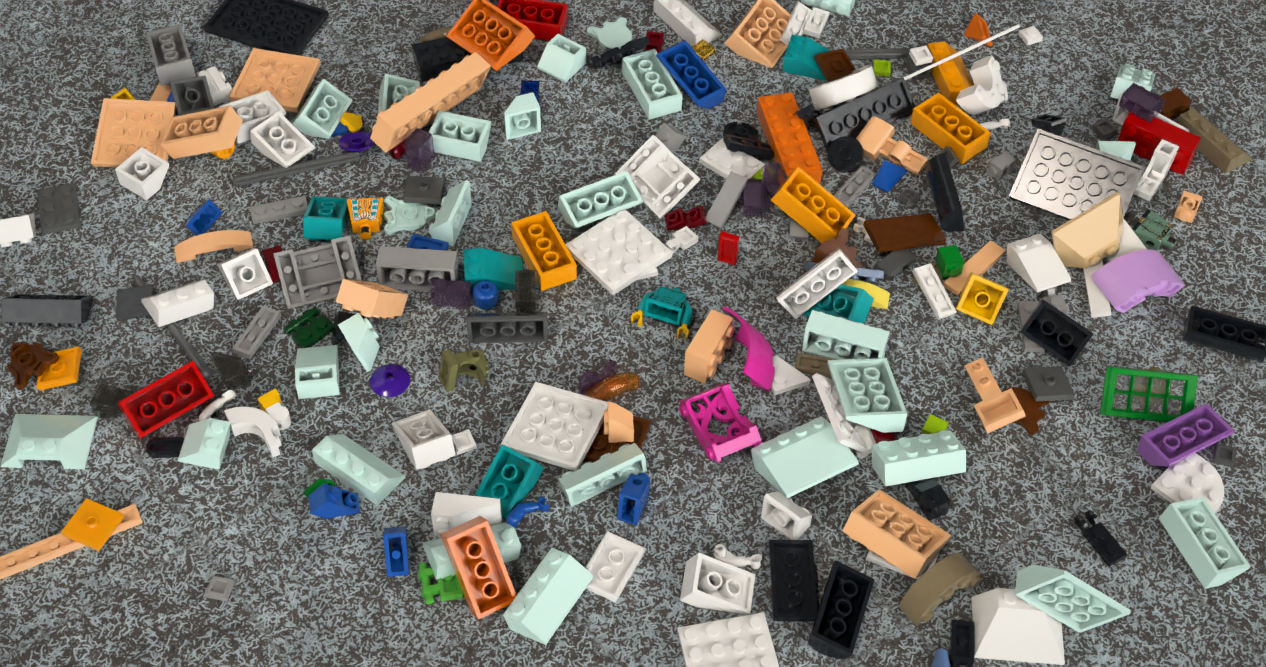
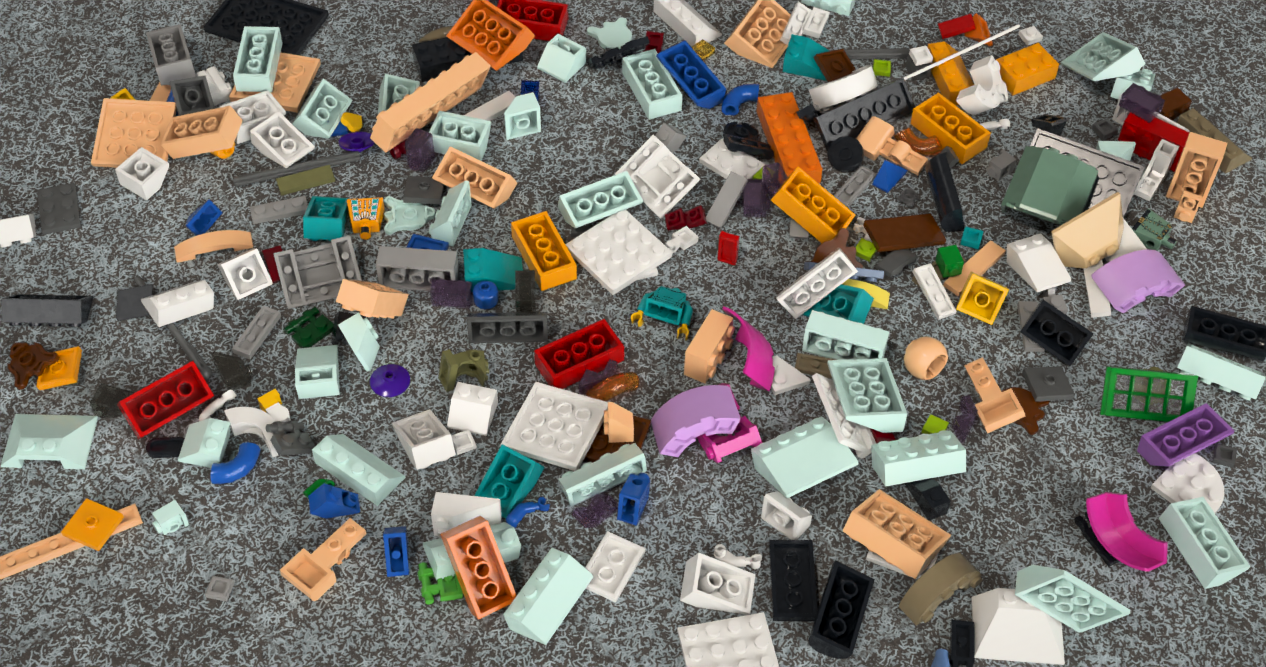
none -> light aqua brick [152,500,189,535]
none -> blue cylinder [211,442,260,484]
none -> light aqua brick [233,26,283,92]
none -> dark grey plate [266,421,315,456]
none -> olive tile [276,165,335,196]
none -> light nougat plate [280,518,366,601]
none -> light nougat slope [432,147,517,209]
none -> white slope [447,382,498,436]
none -> white tile [463,91,515,121]
none -> red brick [534,319,624,389]
none -> clear purple slope [572,493,618,528]
none -> lavender panel [651,385,741,457]
none -> blue cylinder [721,84,759,116]
none -> lime plate [855,238,877,262]
none -> clear orange cylinder [894,127,943,157]
none -> light nougat wheel [904,336,948,380]
none -> red tile [938,14,976,39]
none -> clear purple slope [952,395,978,444]
none -> teal plate [960,226,984,250]
none -> light orange brick [996,42,1059,95]
none -> sand green windscreen [1001,146,1098,225]
none -> light aqua slope [1061,32,1145,81]
none -> dark pink panel [1086,492,1168,571]
none -> light nougat brick [1166,132,1227,208]
none -> light aqua slope [1177,343,1266,401]

